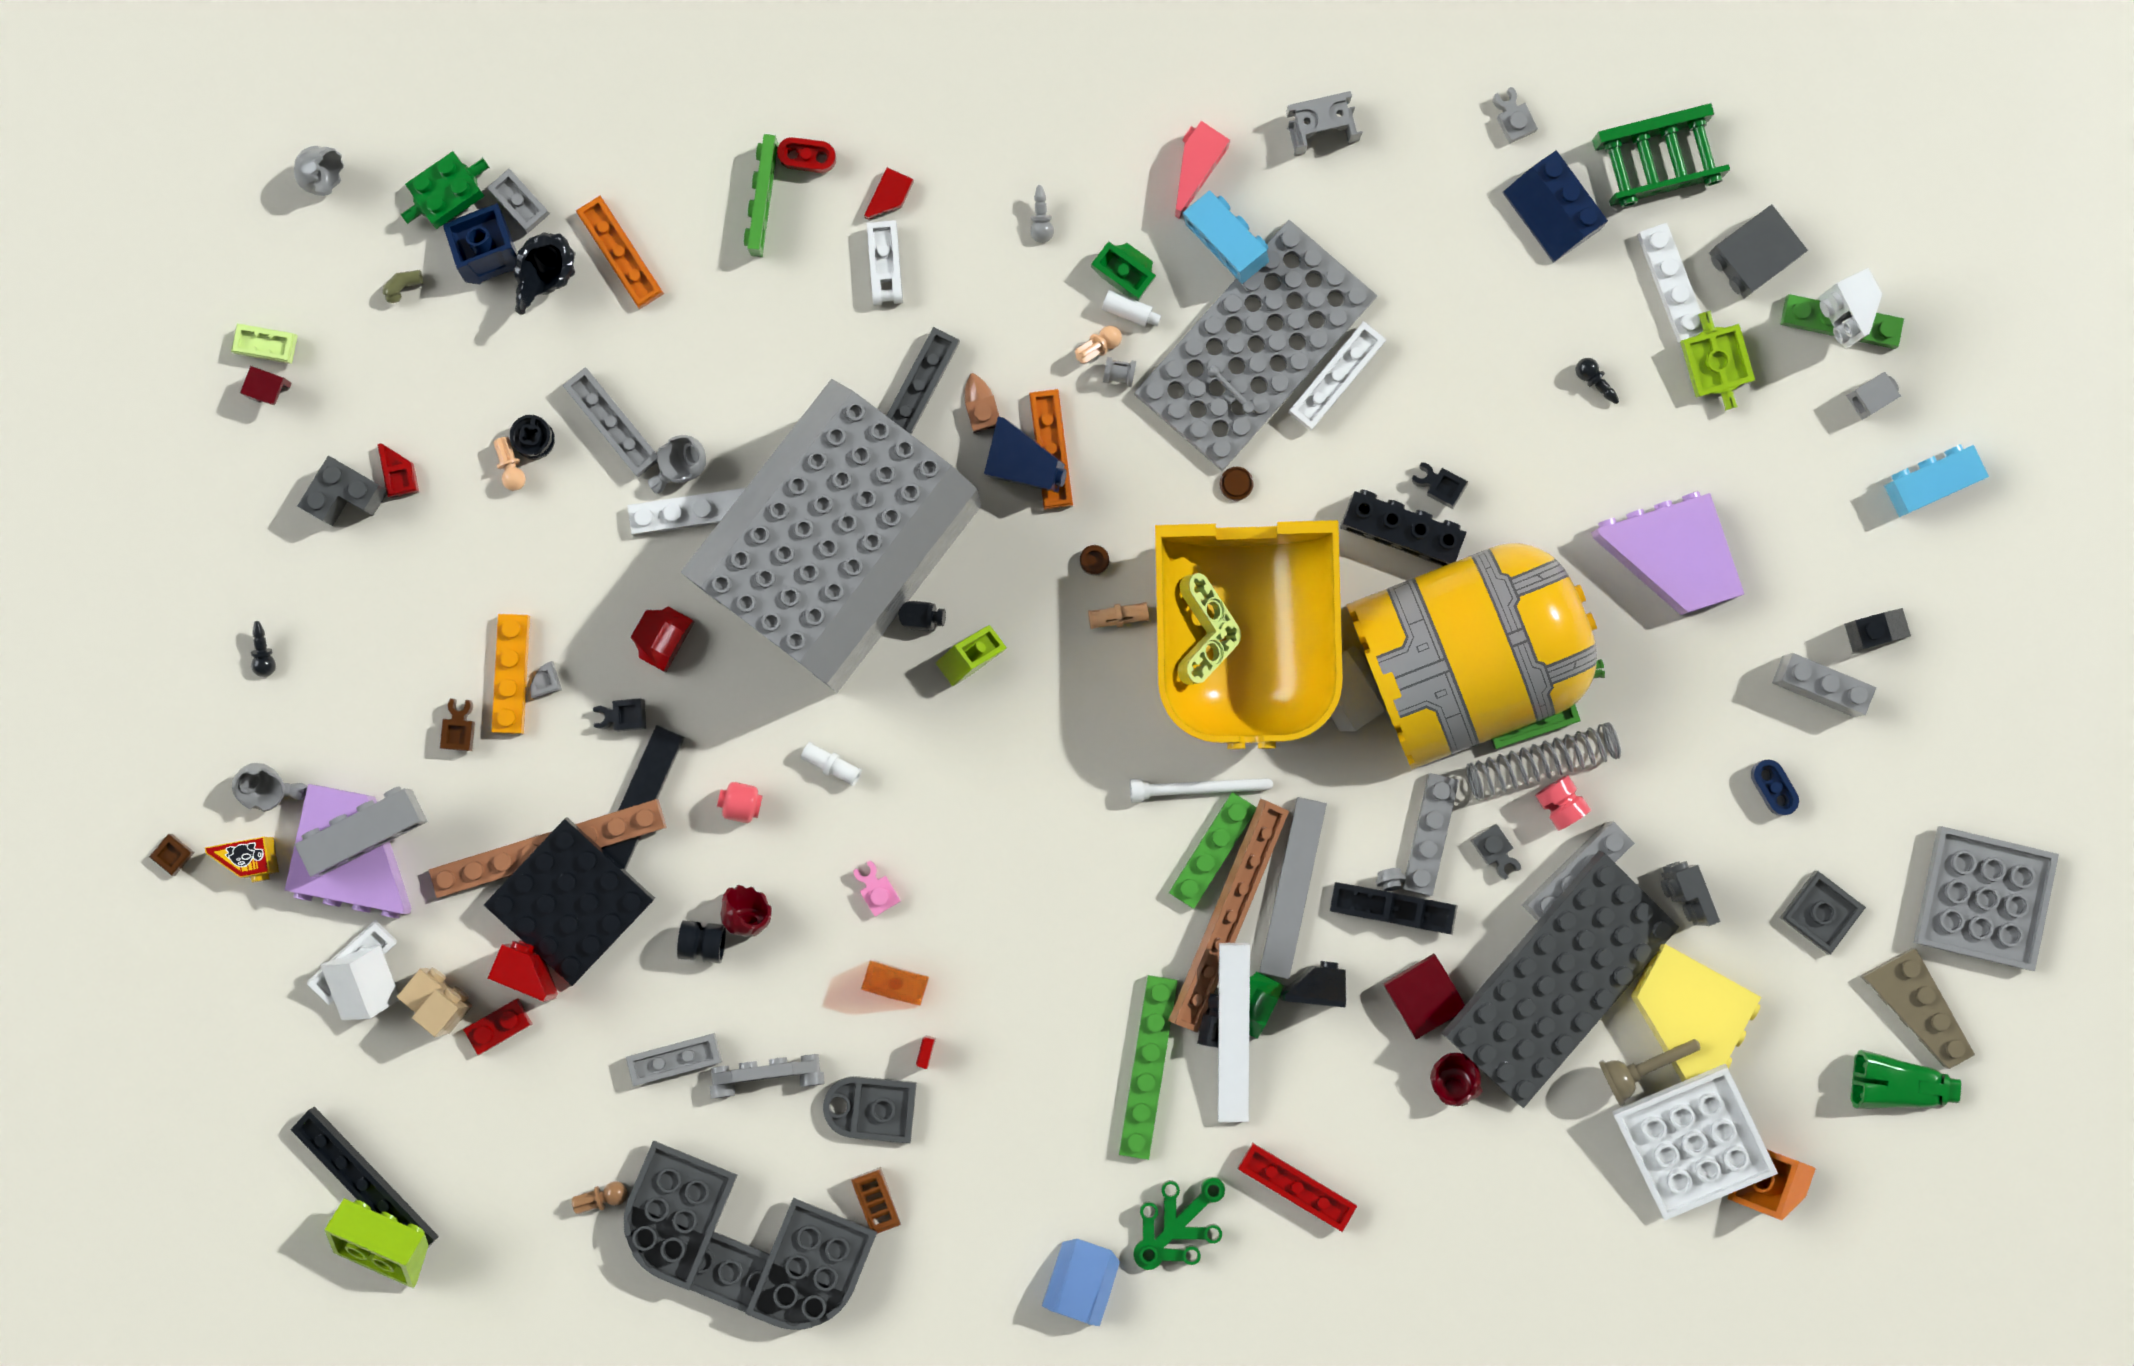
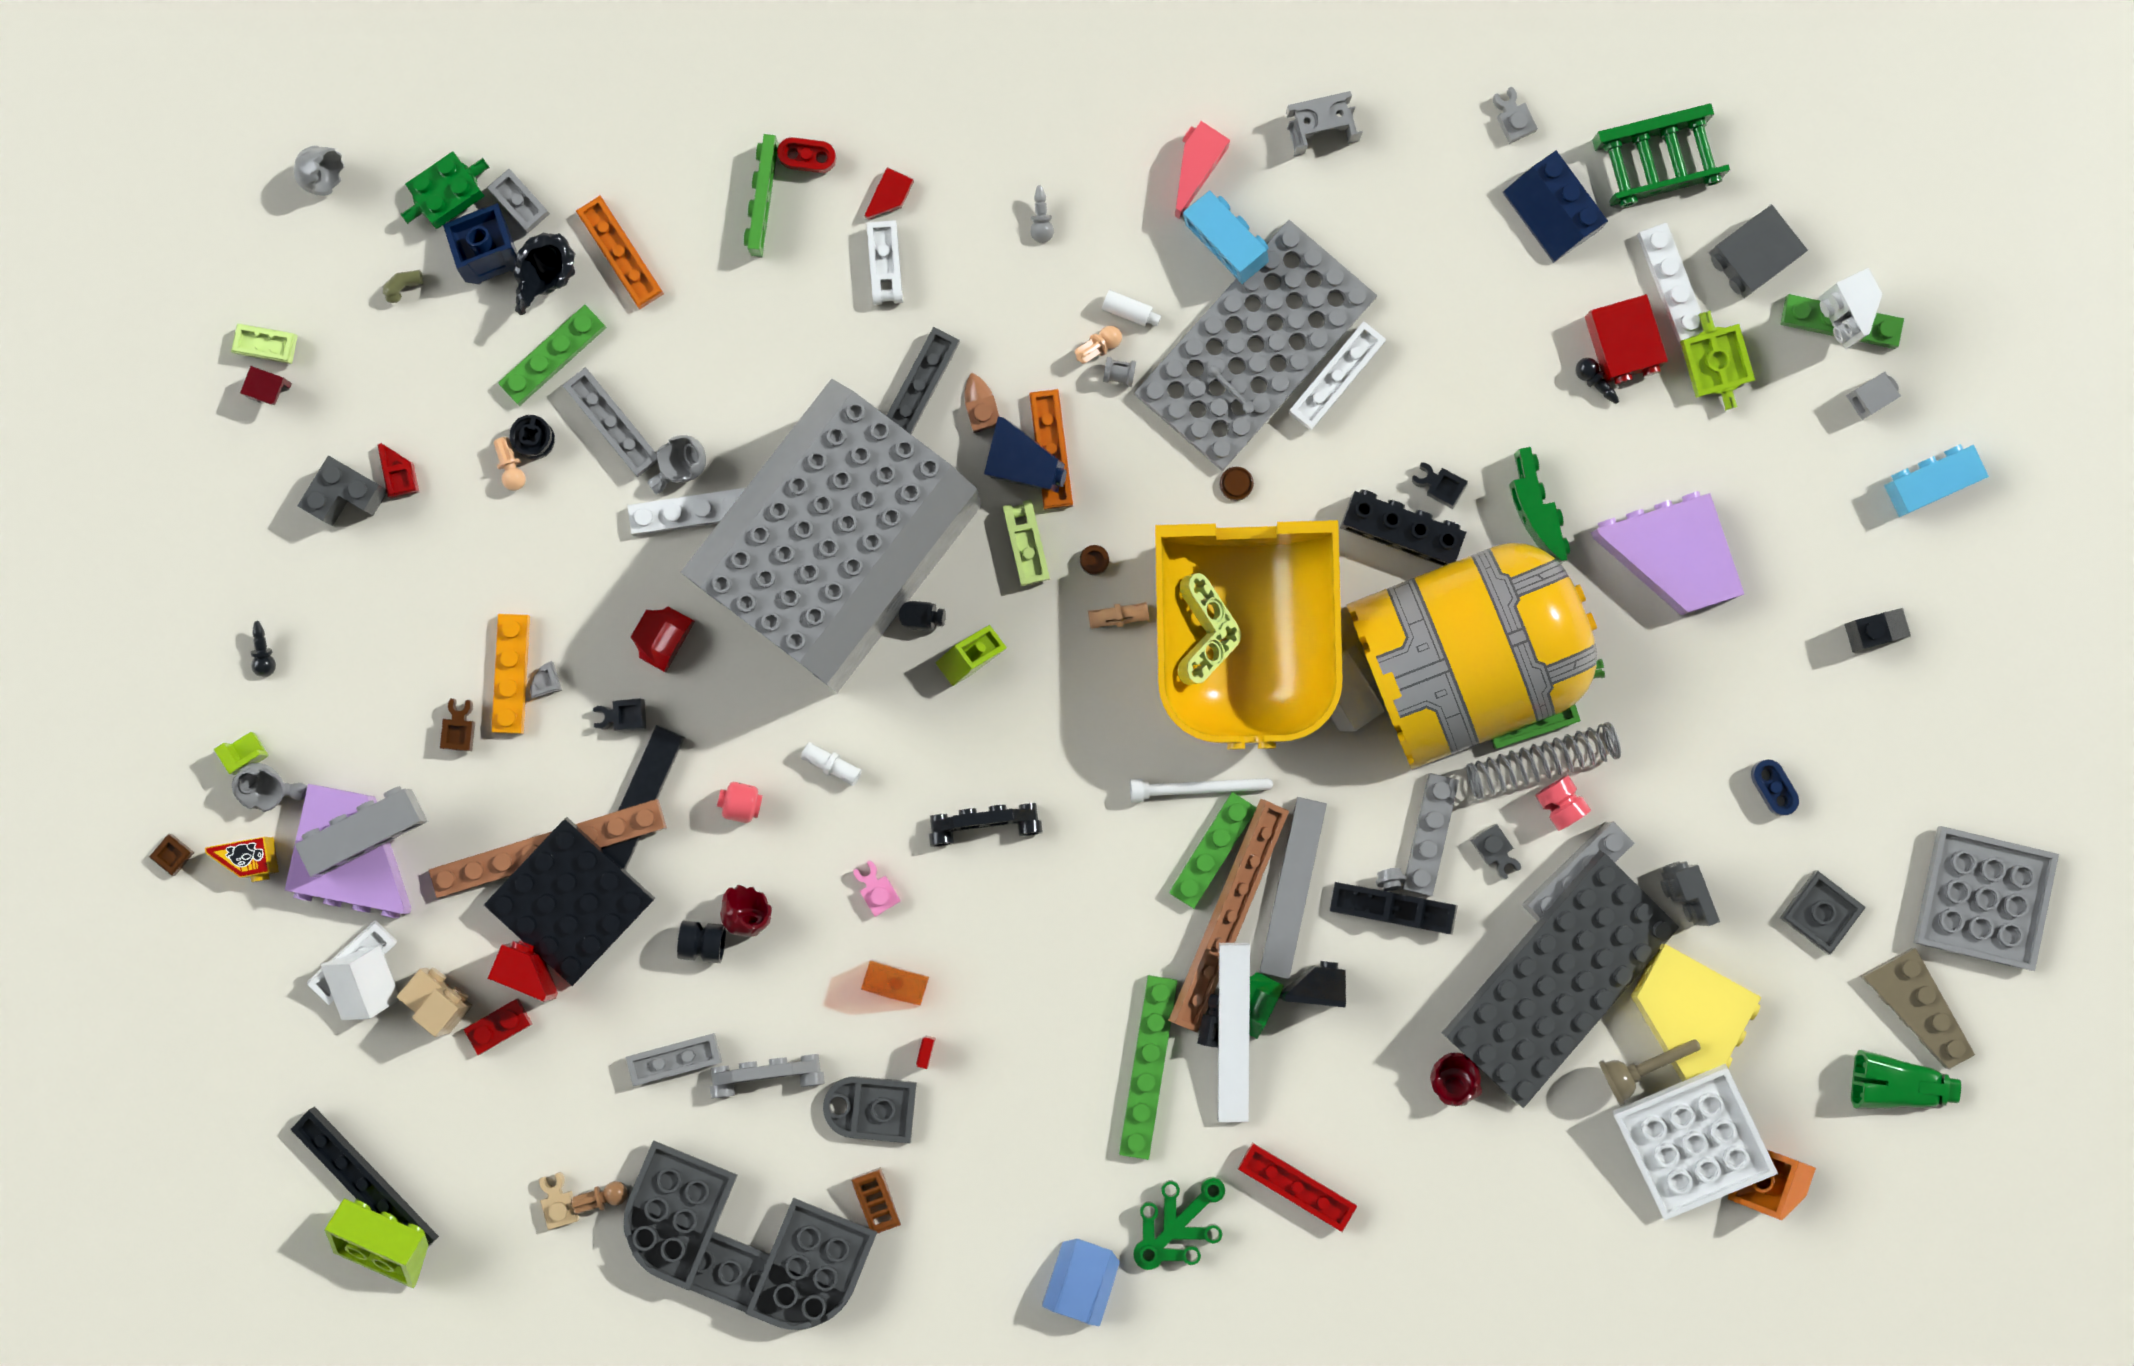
green slope [1091,241,1156,301] -> none
dark red slope [1383,953,1465,1040] -> none
light grey brick [1772,653,1877,717] -> none
none -> lime panel [214,732,269,775]
none -> bright green plate [498,304,607,406]
none -> tan plate [539,1172,580,1230]
none -> black plate [929,803,1043,847]
none -> yellowish green plate [1003,500,1050,586]
none -> green slope [1509,447,1570,564]
none -> red brick [1585,294,1668,385]

